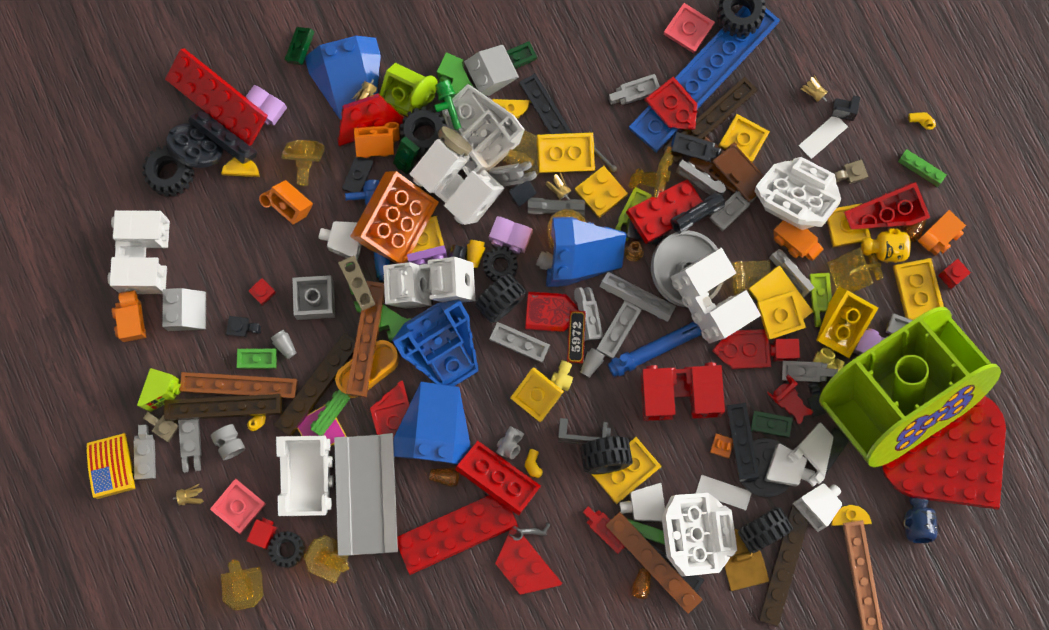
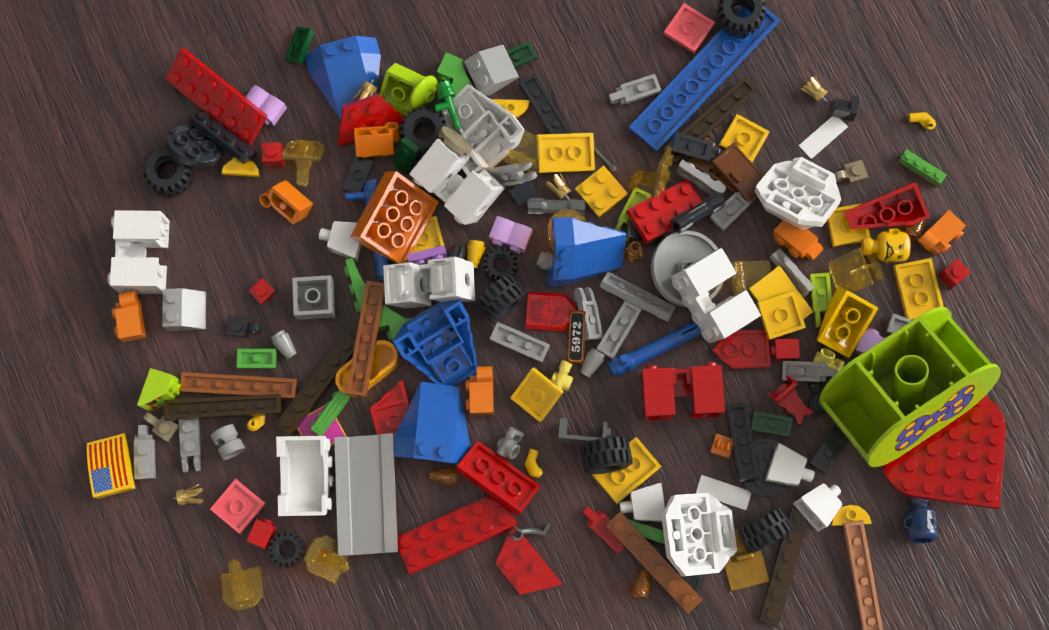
dark tan leg [338,256,376,311] -> none
red tile [644,76,697,130] -> none
white flag [787,422,833,487] -> none
none -> red brick [262,143,285,168]
none -> orange hinge [466,366,494,416]

